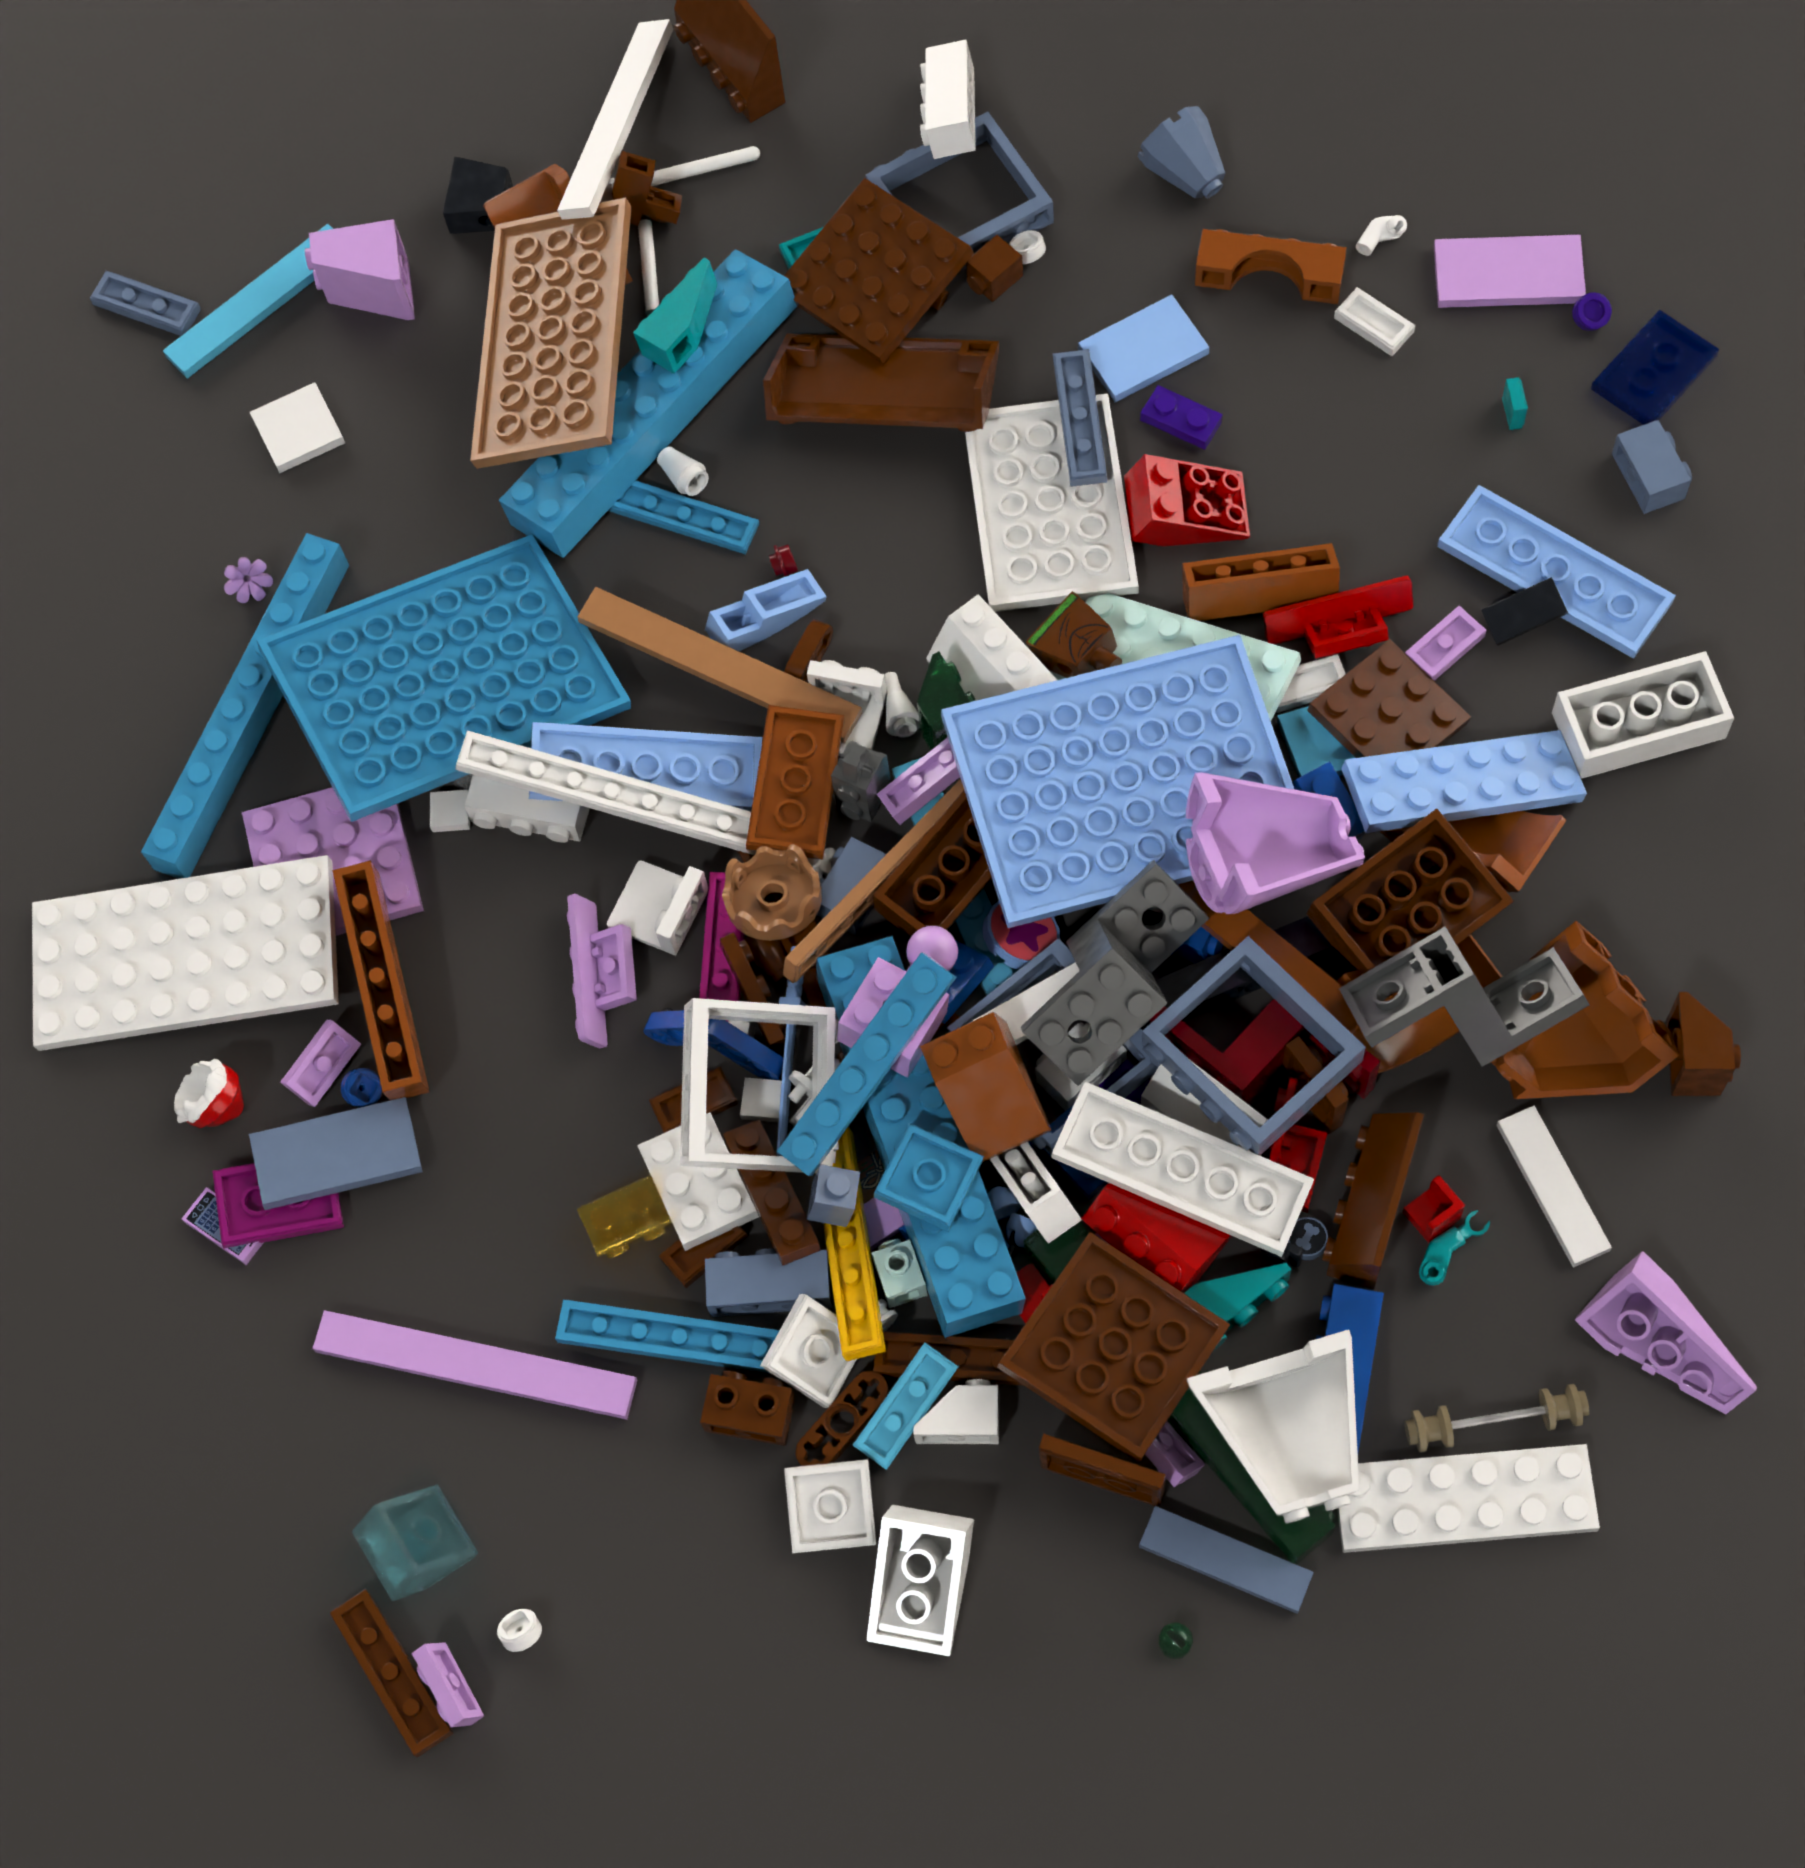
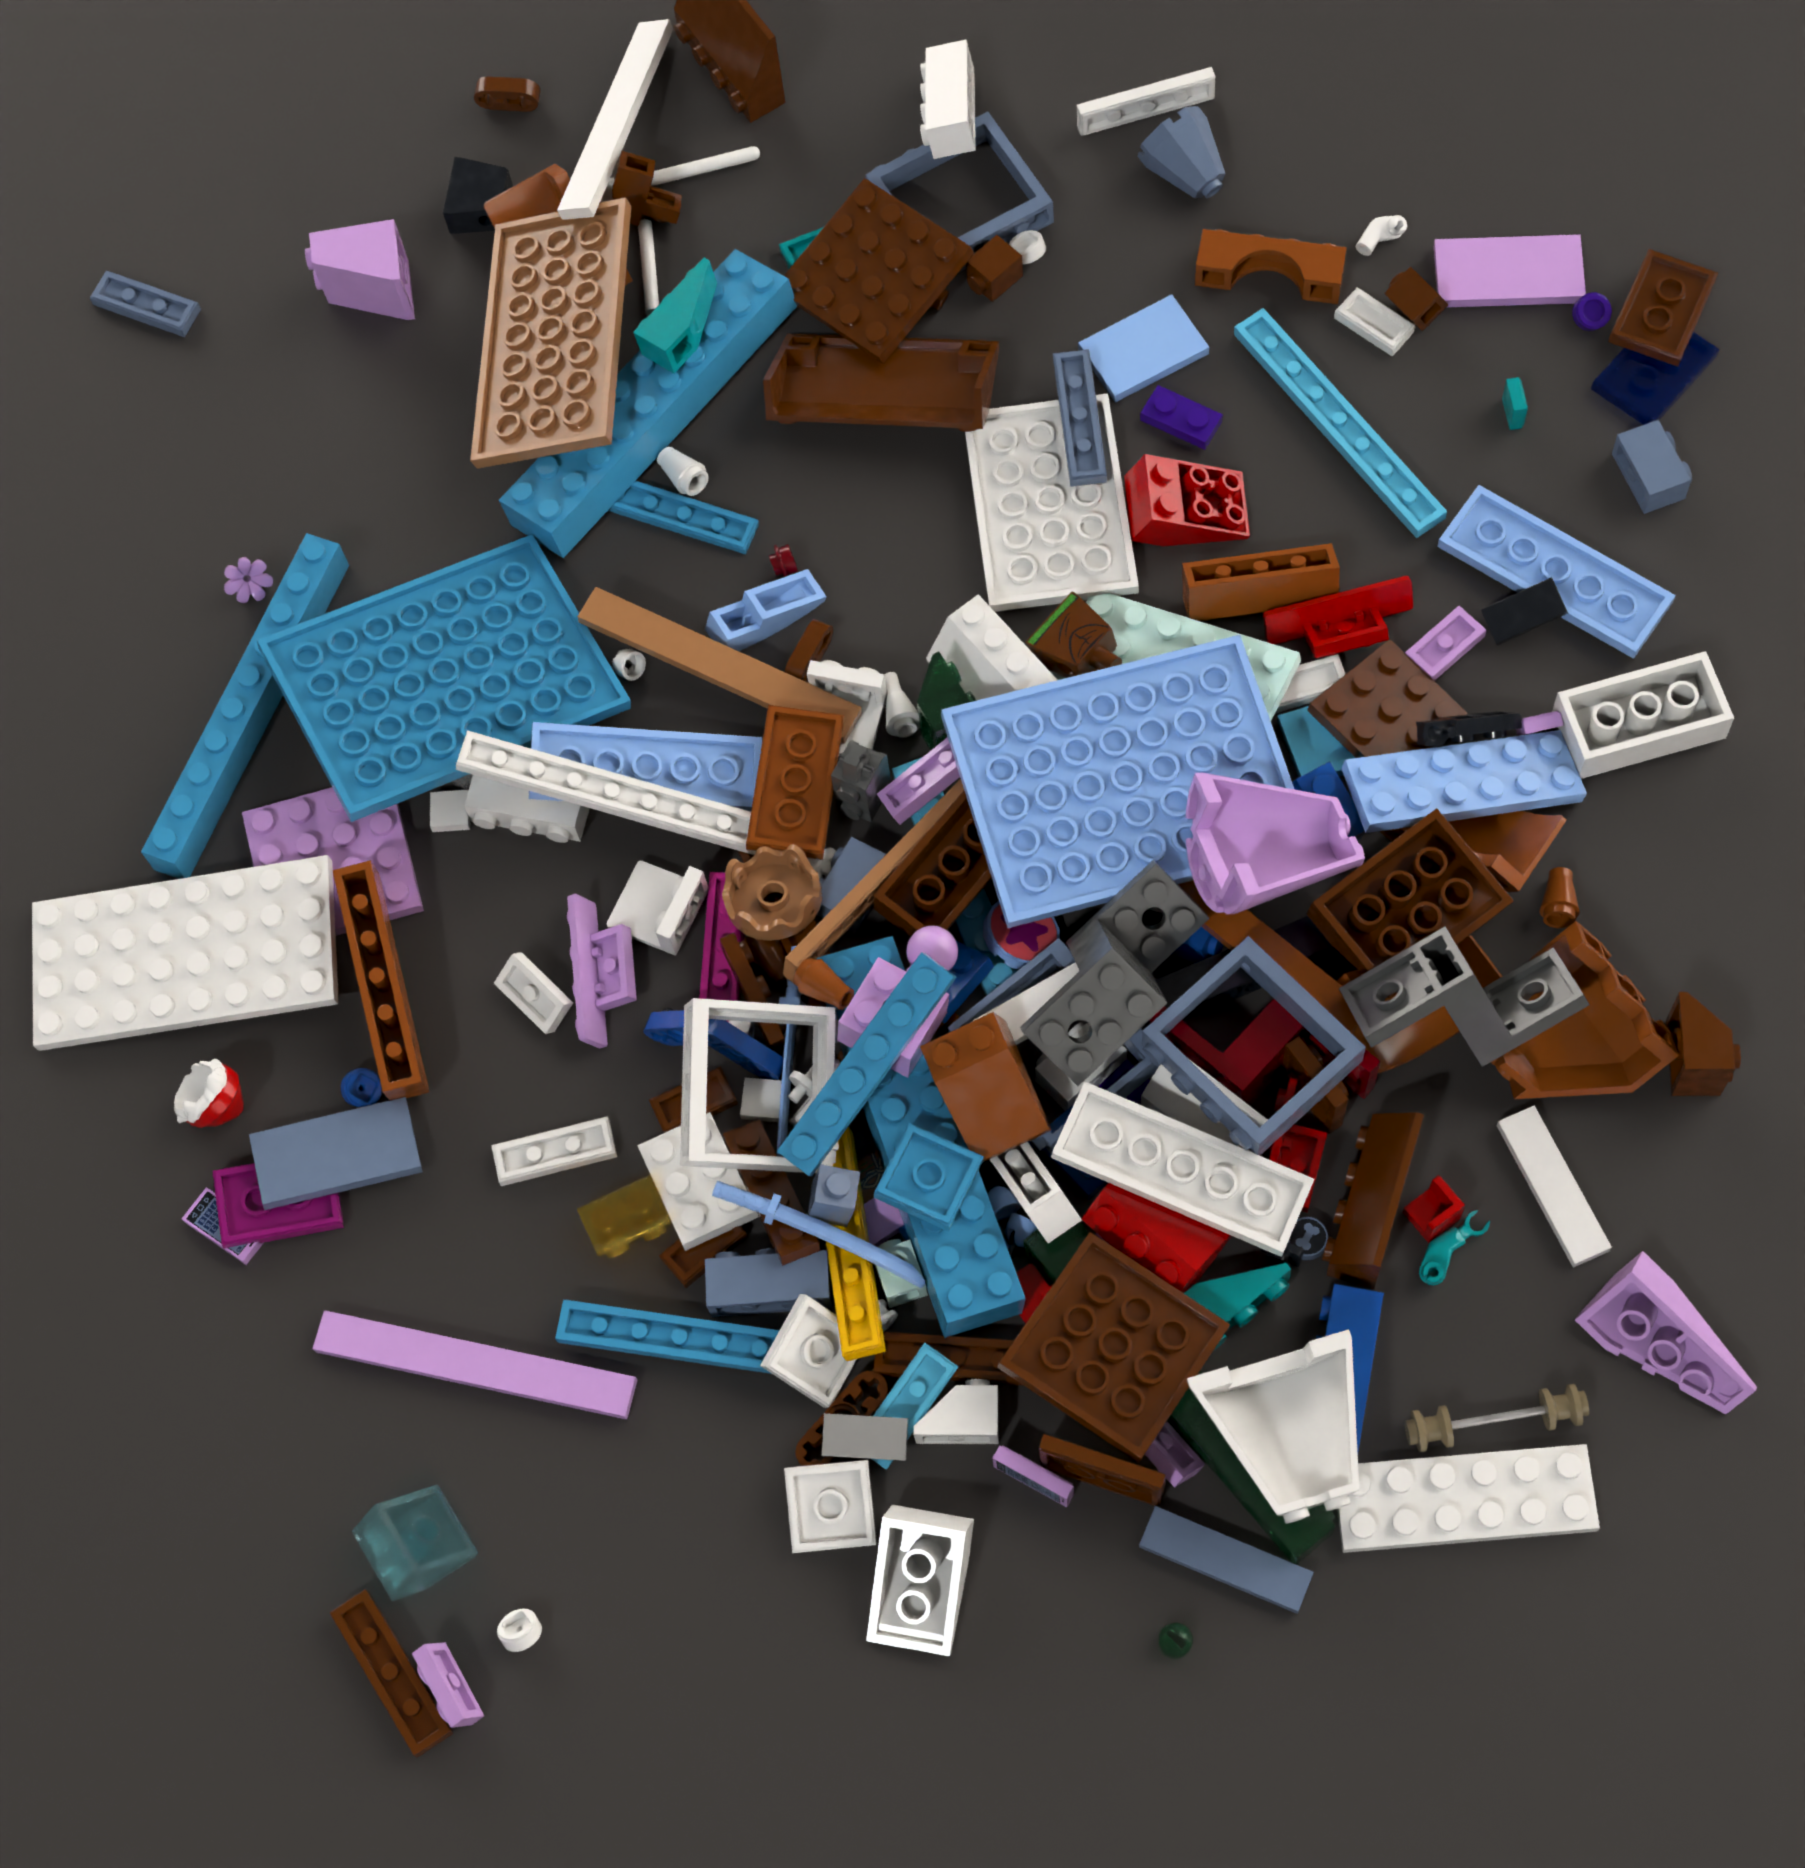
medium azure tile [163,224,333,379] -> none
white tile [250,382,345,473] -> none
lavender plate [280,1019,361,1107] -> none
reddish brown brick [700,1371,795,1446] -> none
none -> reddish brown beam [474,76,541,112]
none -> white tile [491,1116,617,1186]
none -> white plate [494,952,573,1034]
none -> white hinge [612,649,646,681]
none -> light blue sword [712,1181,925,1288]
none -> dark orange cone [793,958,854,1010]
none -> light grey tile [822,1413,909,1461]
none -> lavender tile [992,1445,1074,1507]
none -> white tile [1077,67,1215,136]
none -> medium azure plate [1234,308,1447,539]
none -> reddish brown brick [1384,266,1448,332]
none -> black hinge [1416,711,1522,747]
none -> lavender tile [1516,711,1564,735]
none -> dark orange cone [1539,867,1580,928]
none -> reddish brown tile [1608,249,1718,367]

